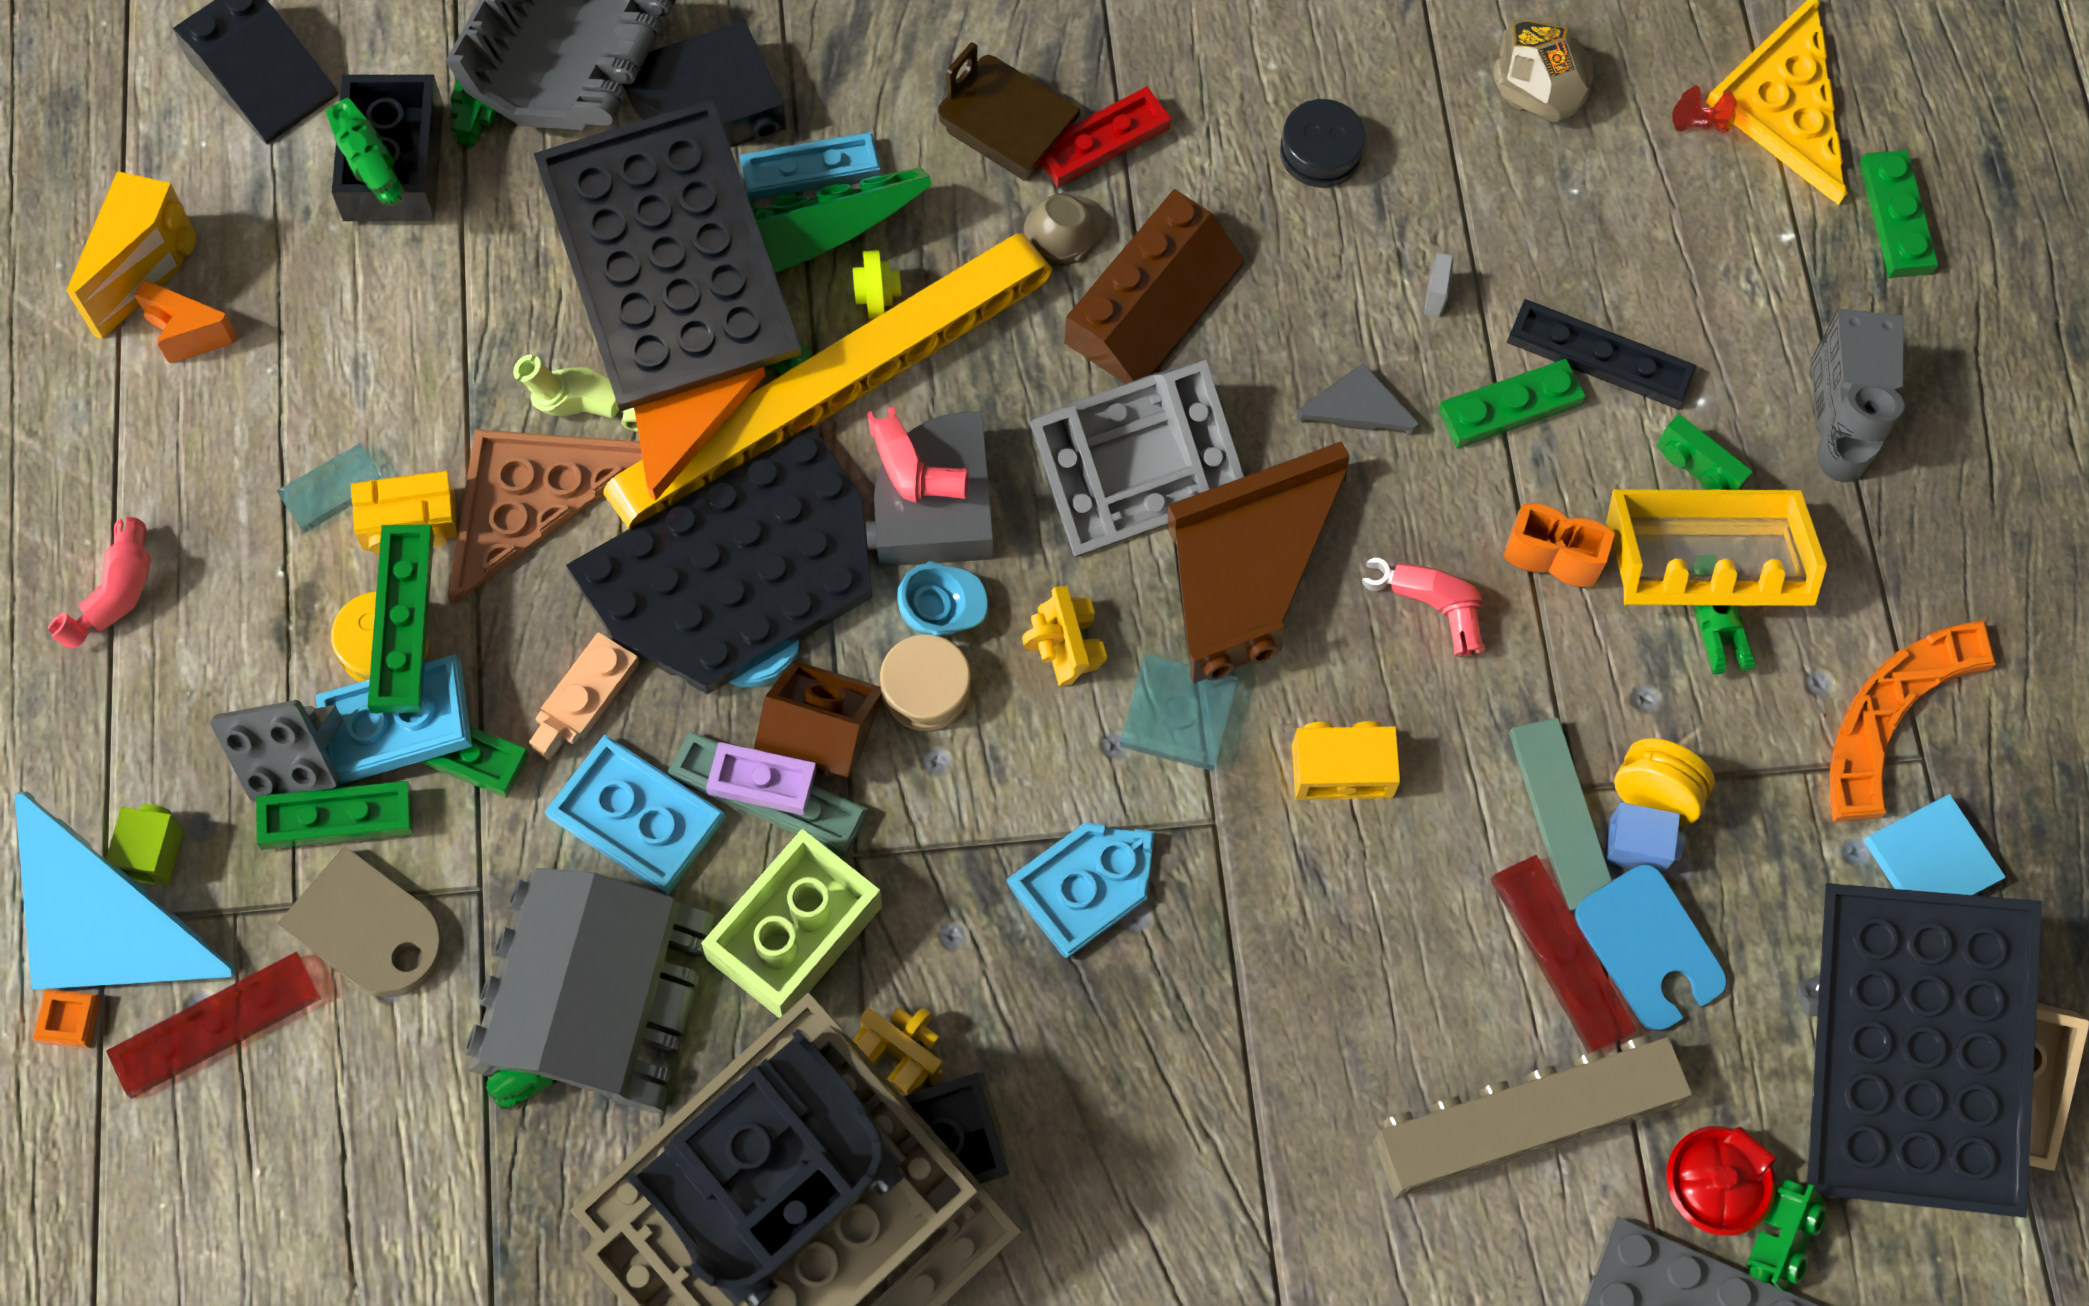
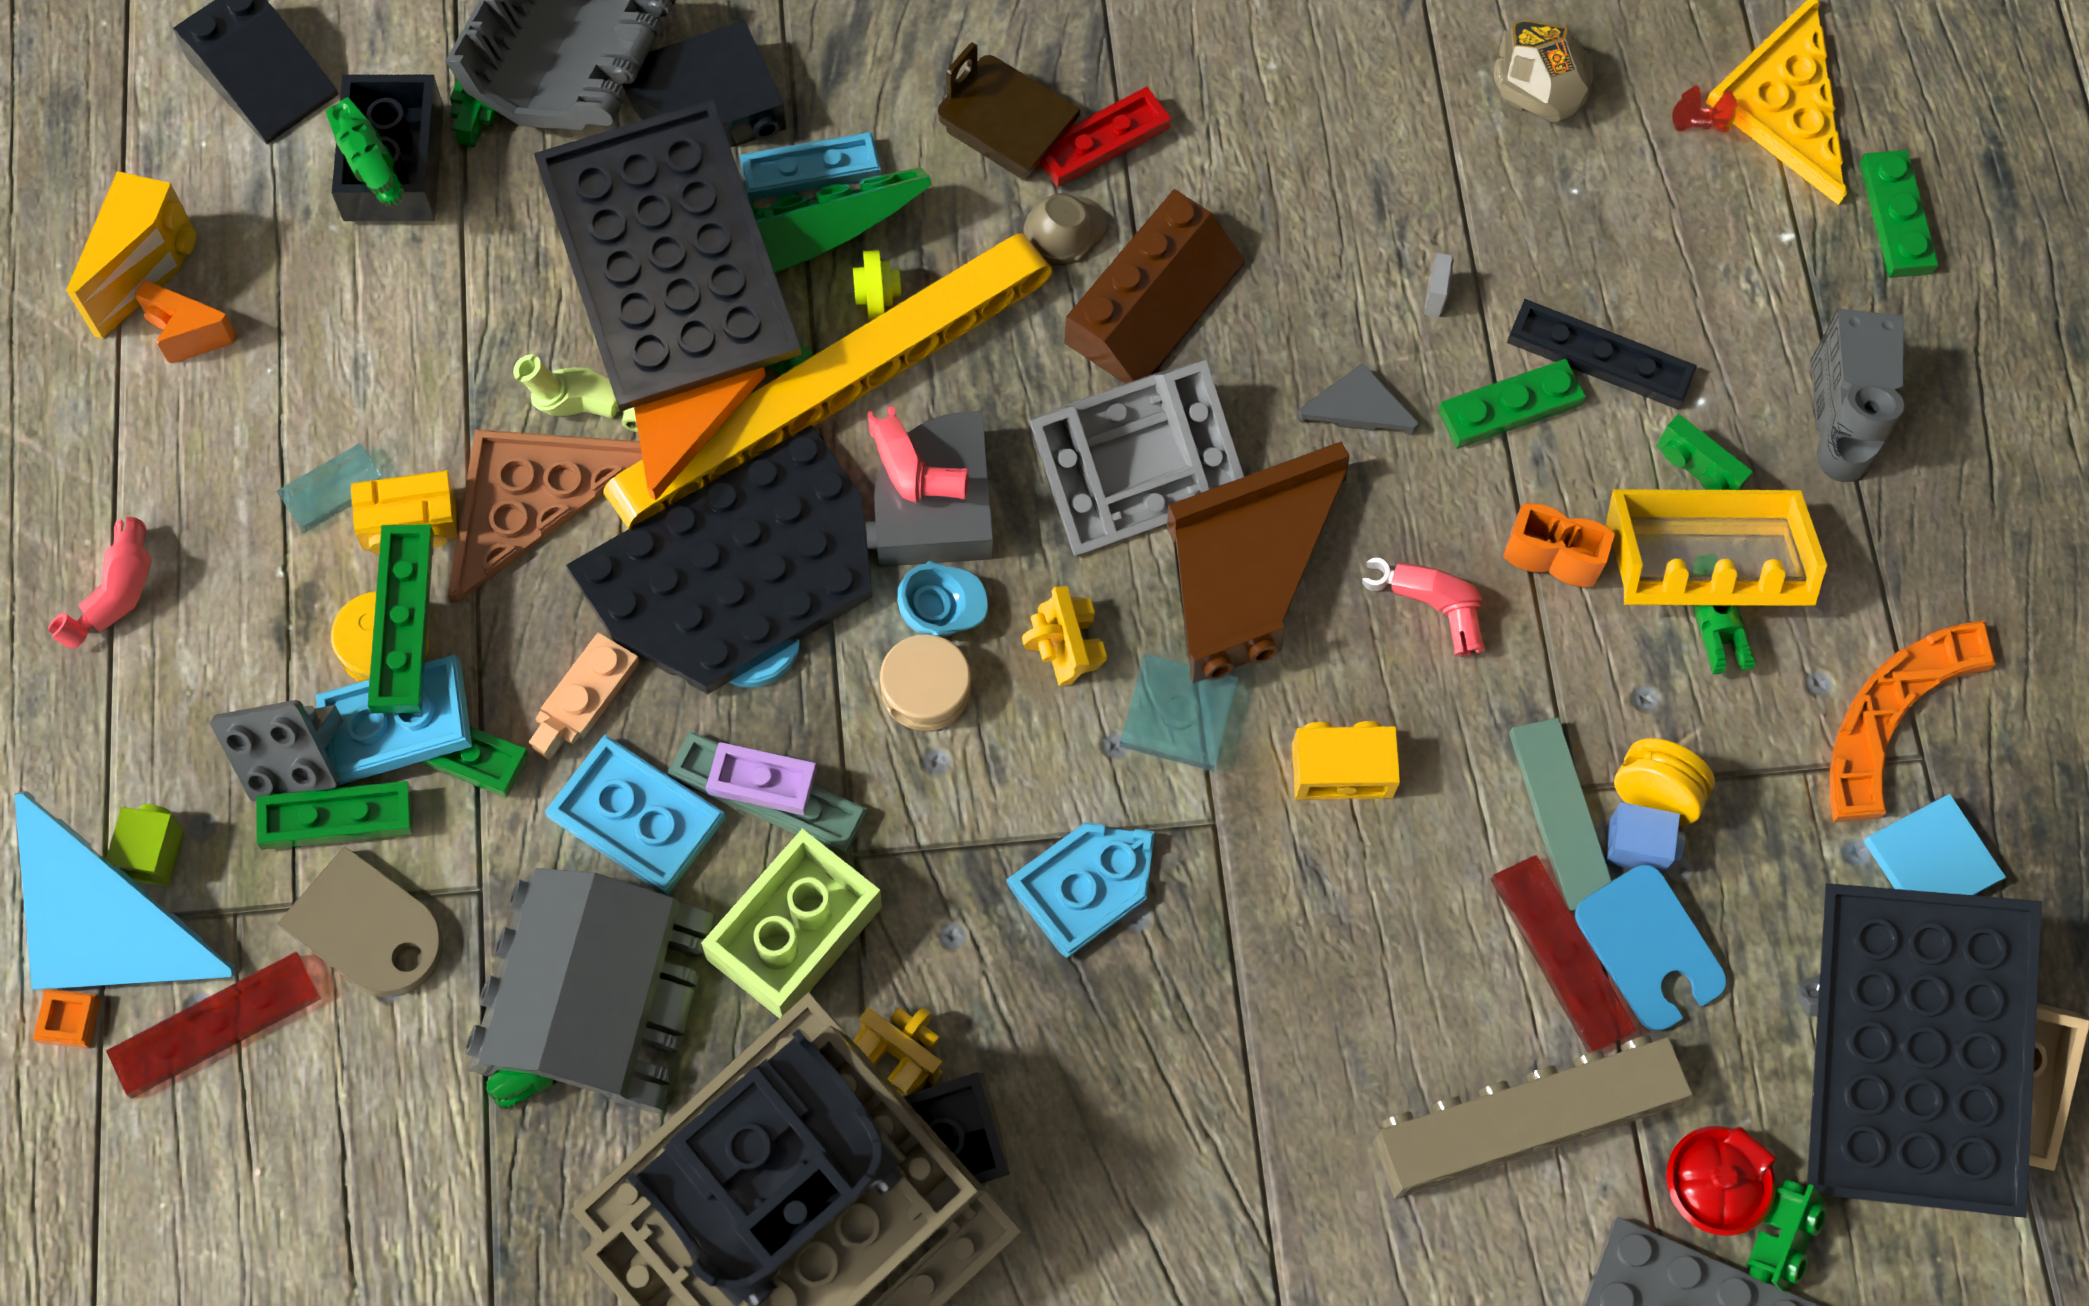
reddish brown slope [754,660,882,777] -> none
black head [1280,99,1366,188] -> none

